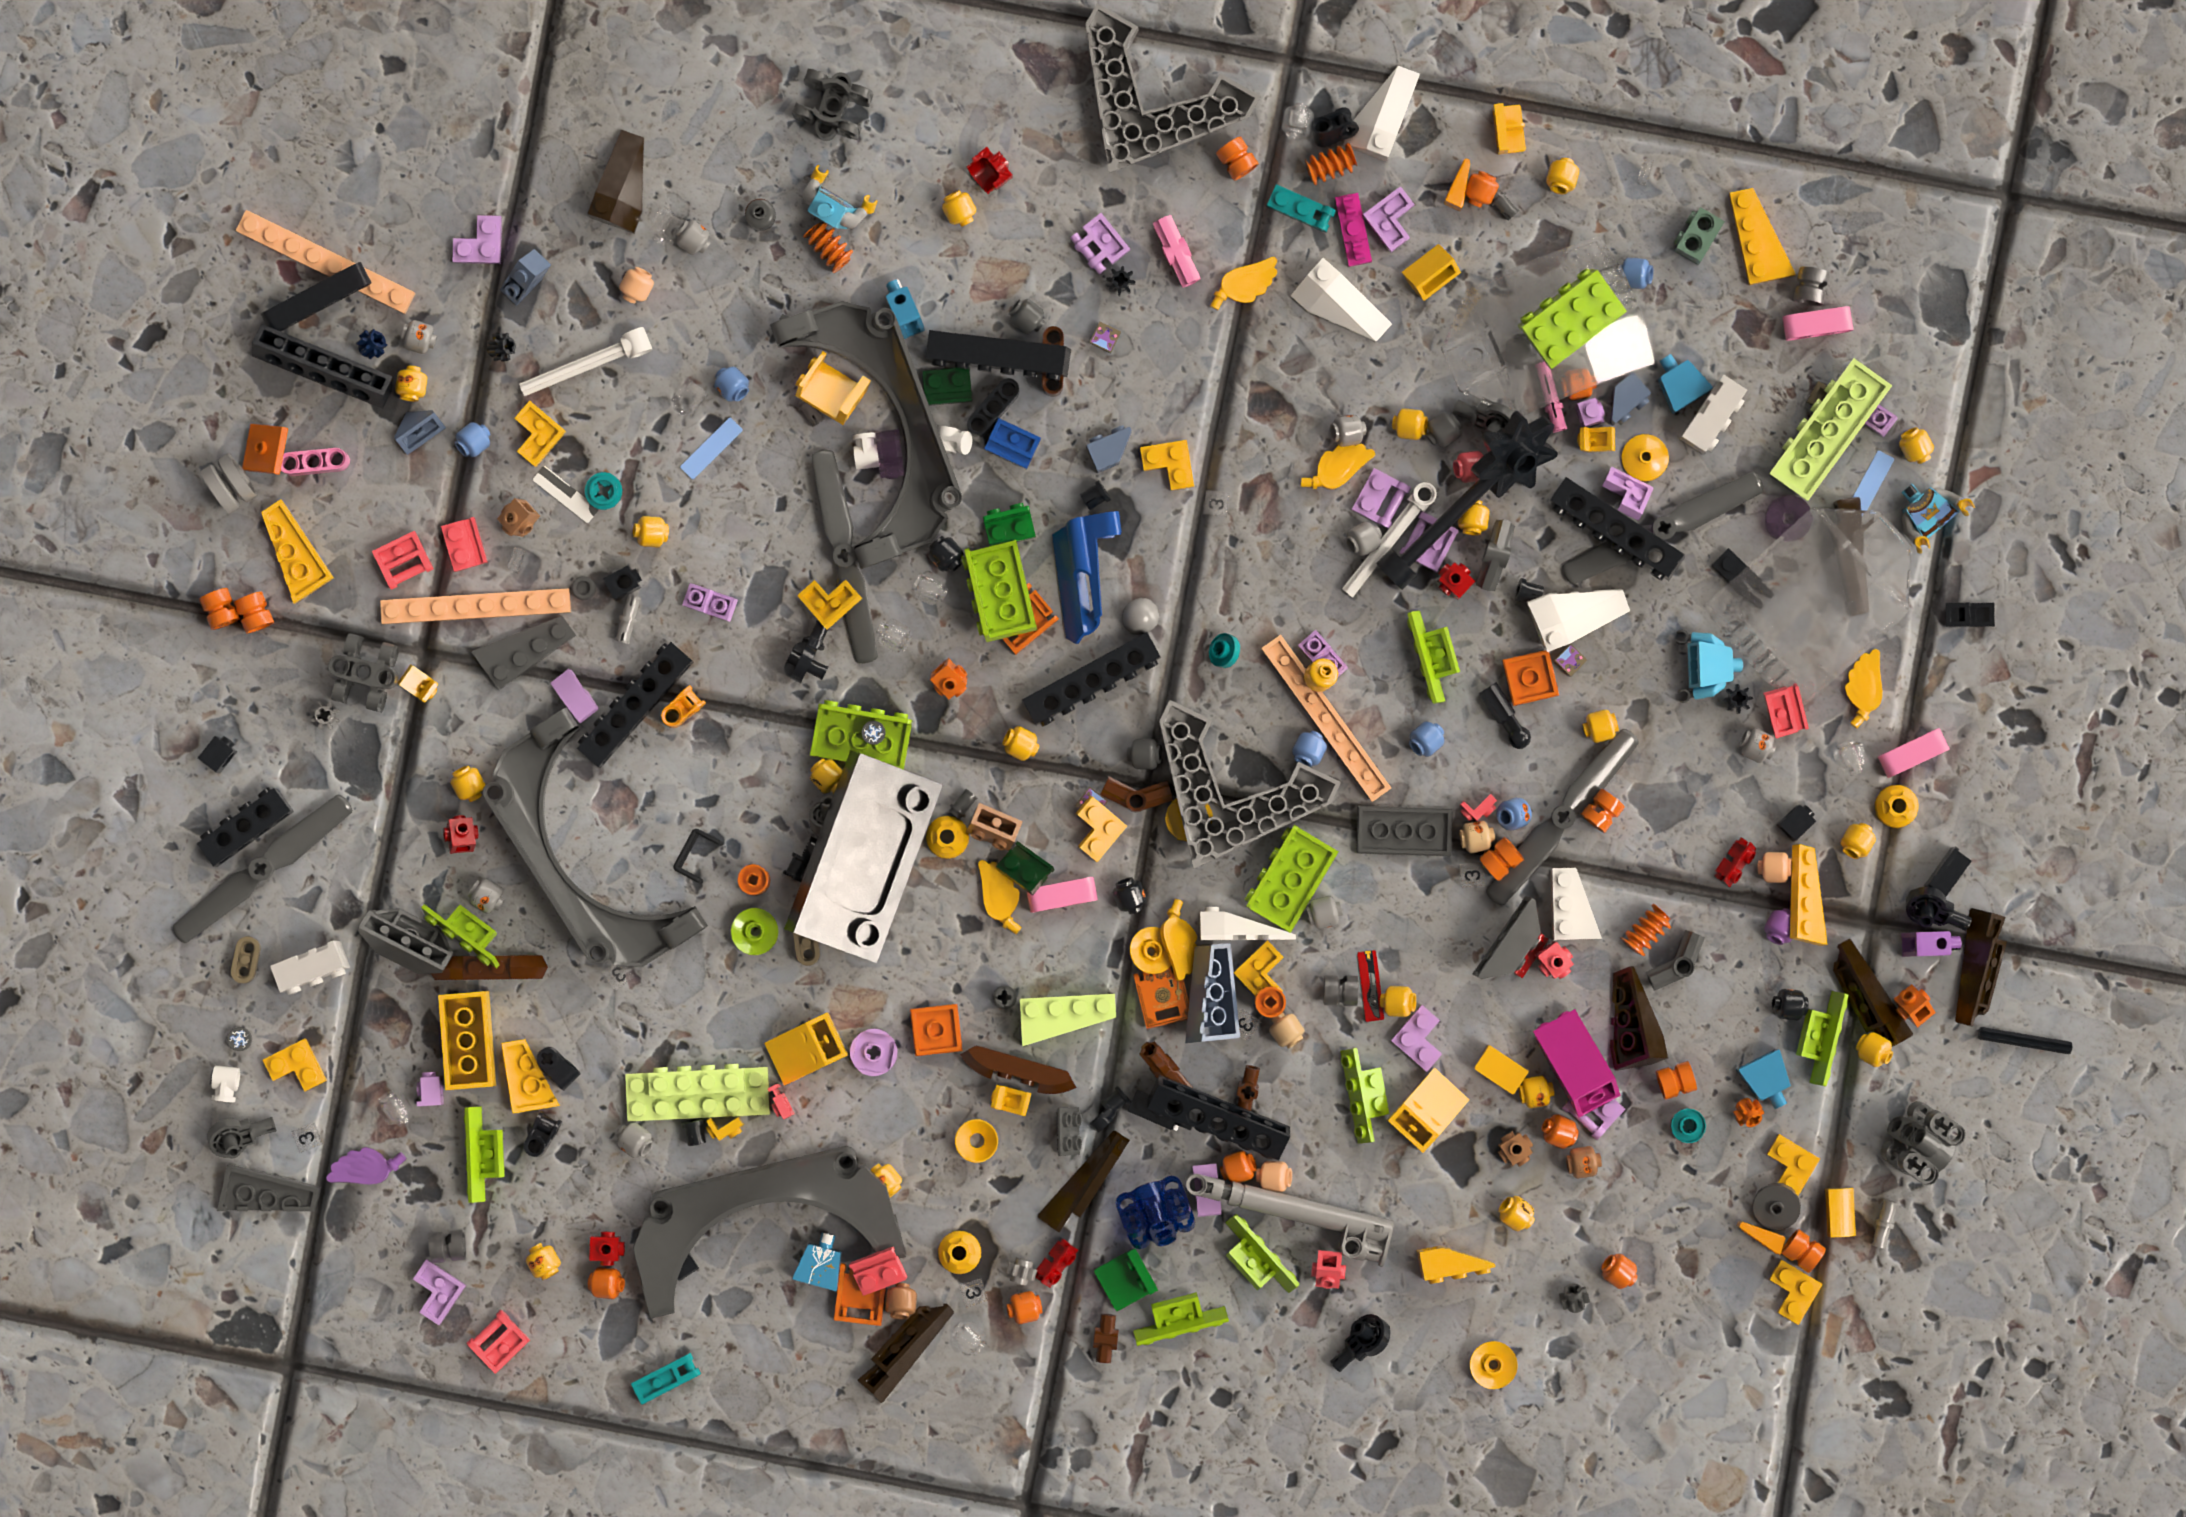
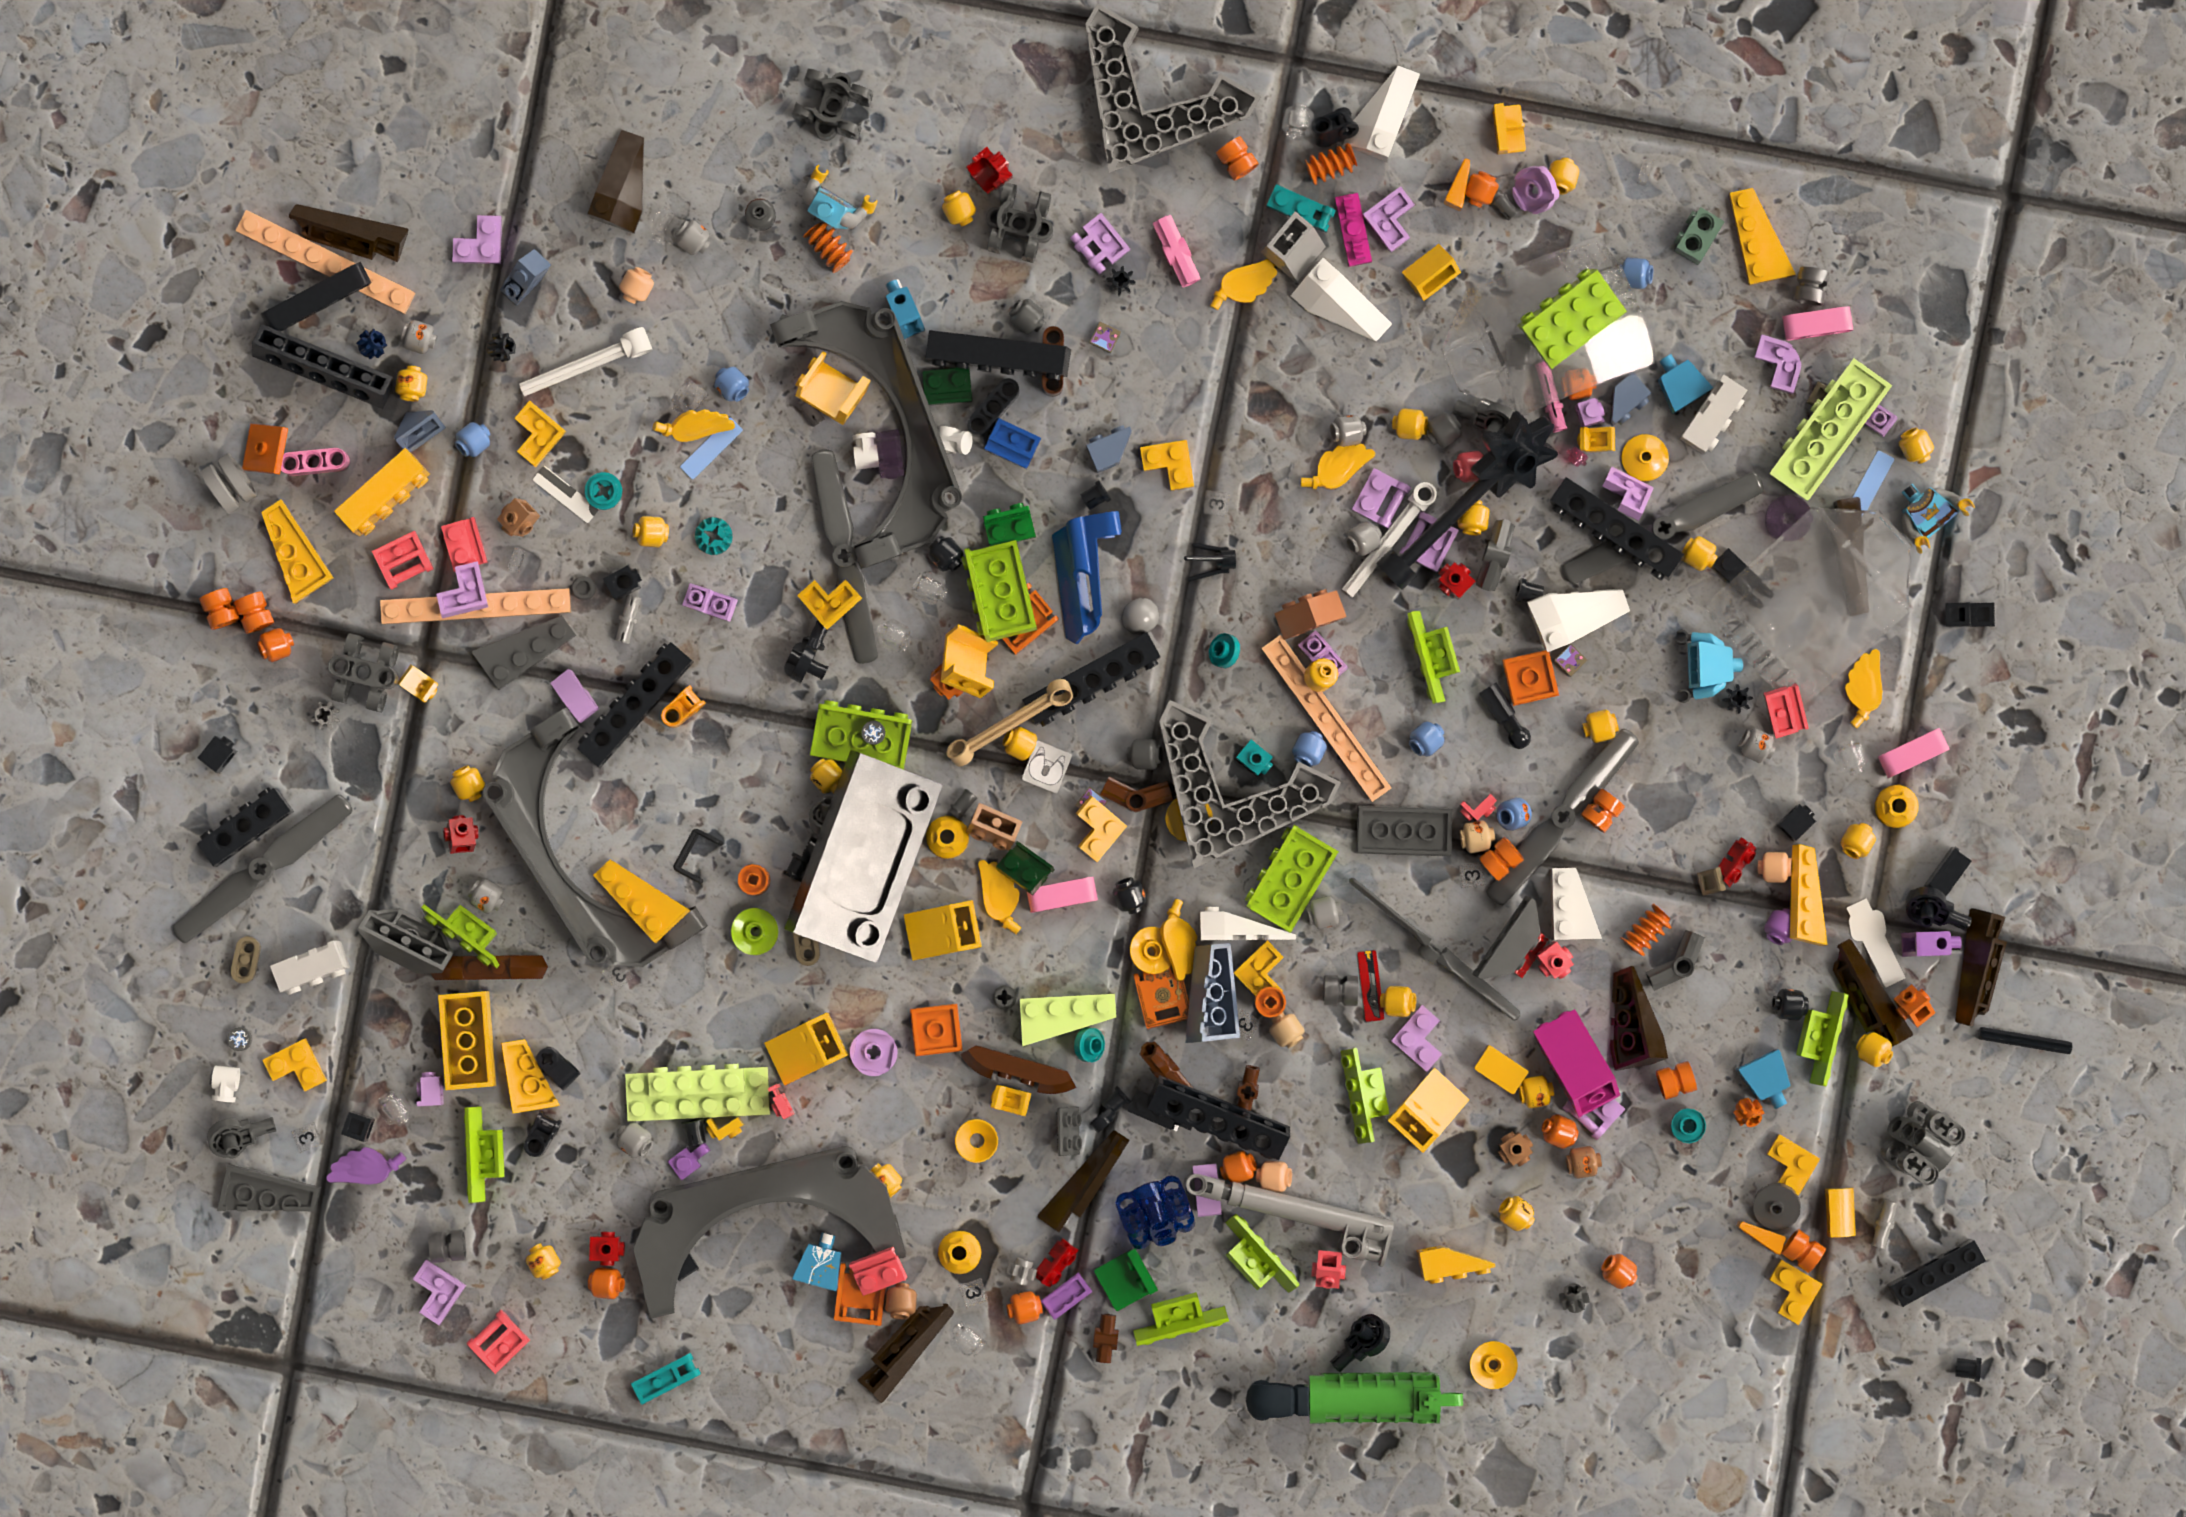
none -> orange head [257,628,294,662]
none -> dark brown wedge [289,204,409,262]
none -> yellow brick [334,448,430,536]
none -> black brick [341,1111,375,1142]
none -> lavender plate [436,561,488,618]
none -> yellow wing [593,859,690,943]
none -> yellow animal [652,409,735,442]
none -> medium lavender plate [667,1143,711,1181]
none -> teal gear [695,517,733,555]
none -> yellow slope [903,900,982,961]
none -> yellow panel [941,624,998,699]
none -> tan piece [946,679,1073,767]
none -> dark grey piece [986,182,1053,263]
none -> sticker [1022,740,1072,793]
none -> medium lavender plate [1041,1272,1093,1320]
none -> teal plate [1074,1027,1105,1063]
none -> black plant [1184,543,1236,581]
none -> teal brick [1235,739,1273,776]
none -> bright green piece [1246,1372,1463,1424]
none -> light grey slope [1261,211,1326,282]
none -> nougat brick [1274,589,1347,640]
none -> dark grey piece [1349,878,1520,1021]
none -> lavender plate [1512,166,1559,214]
none -> clear pink plate [1566,446,1589,467]
none -> yellow head [1682,536,1718,571]
none -> dark tan tile [1697,867,1726,896]
none -> lavender plate [1754,335,1801,394]
none -> white sticker [1847,898,1905,988]
none -> black brick [1887,1239,1986,1307]
none -> black bush [1955,1358,1982,1382]

